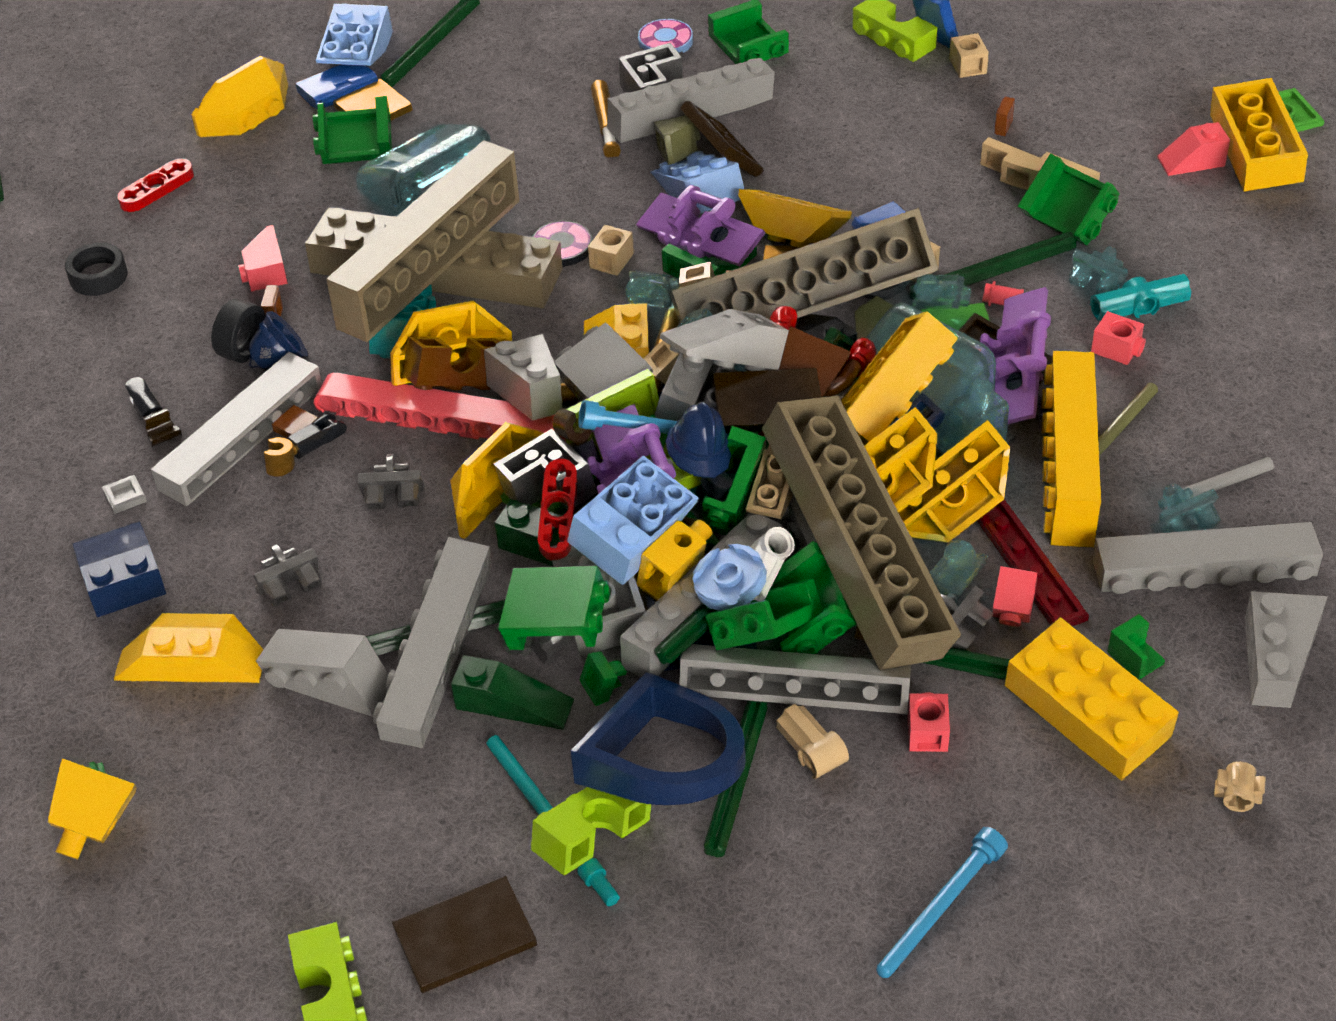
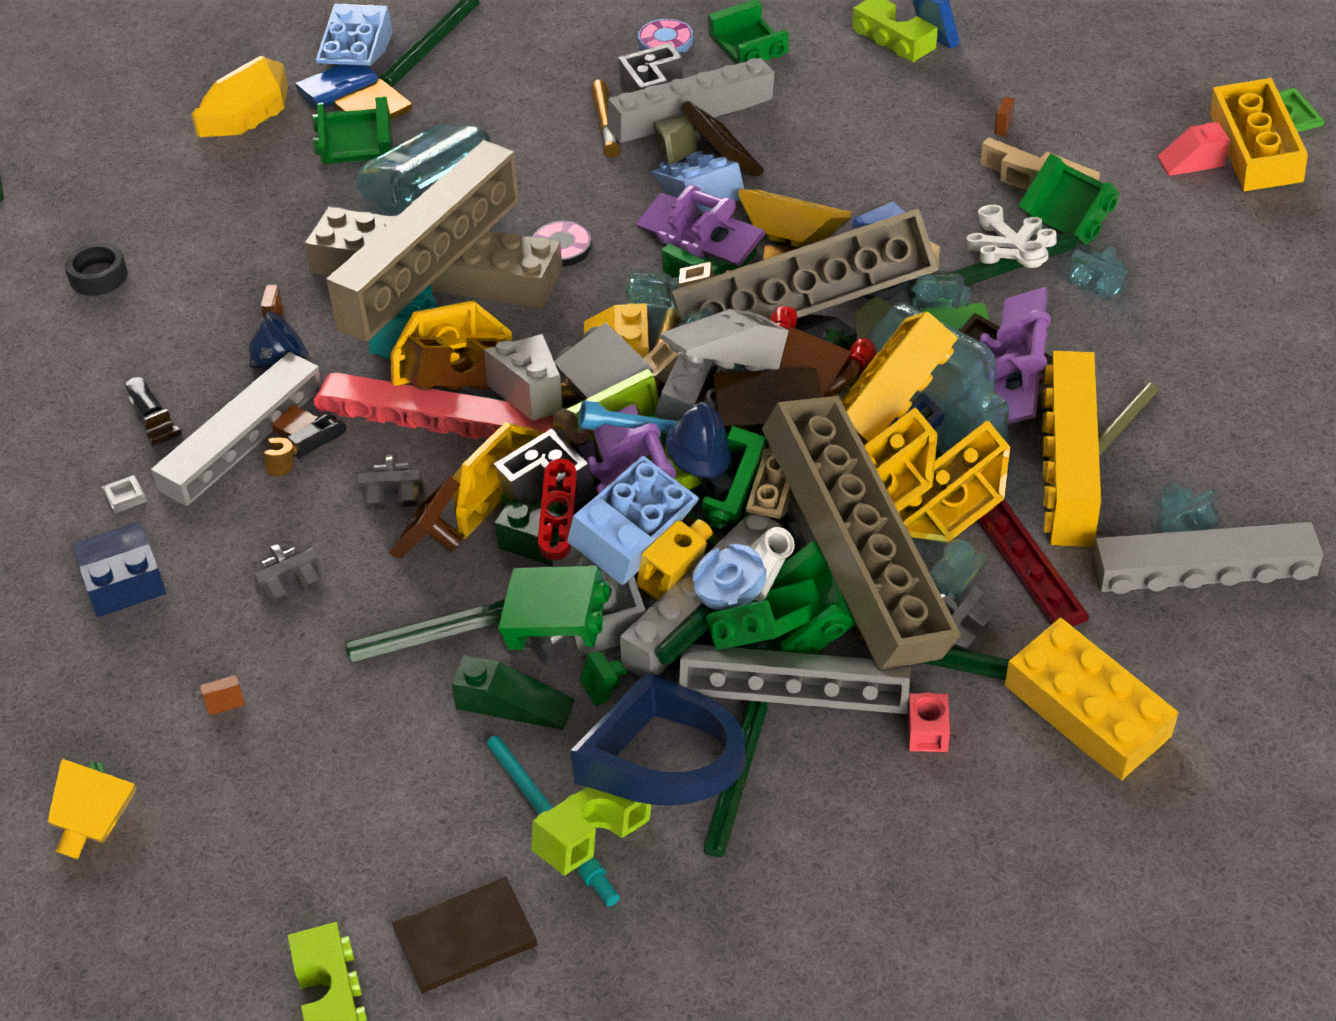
yellow wedge [114,613,263,683] -> none
red beam [117,159,194,212] -> none
black tyre [211,298,266,363] -> none
slope [238,225,288,292] -> none
light grey wedge [256,629,389,717] -> none
light grey brick [373,537,492,748] -> none
tan brick [588,225,634,276] -> none
tan piece [777,704,849,779] -> none
dark azure piece [877,827,1008,978] -> none
tan brick [949,33,989,78] -> none
coral pin [982,281,1024,306] -> none
coral brick [993,566,1037,627] -> none
teal piece [1090,274,1192,321] -> none
coral brick [1091,311,1146,365] -> none
green panel [1107,614,1165,680] -> none
light grey bar [1177,457,1274,502] -> none
tan gear [1214,762,1266,812] -> none
light grey wedge [1245,591,1328,708] -> none
none -> dark orange tile [200,675,245,715]
none -> reddish brown tile [388,476,465,559]
none -> white plant [967,205,1057,268]

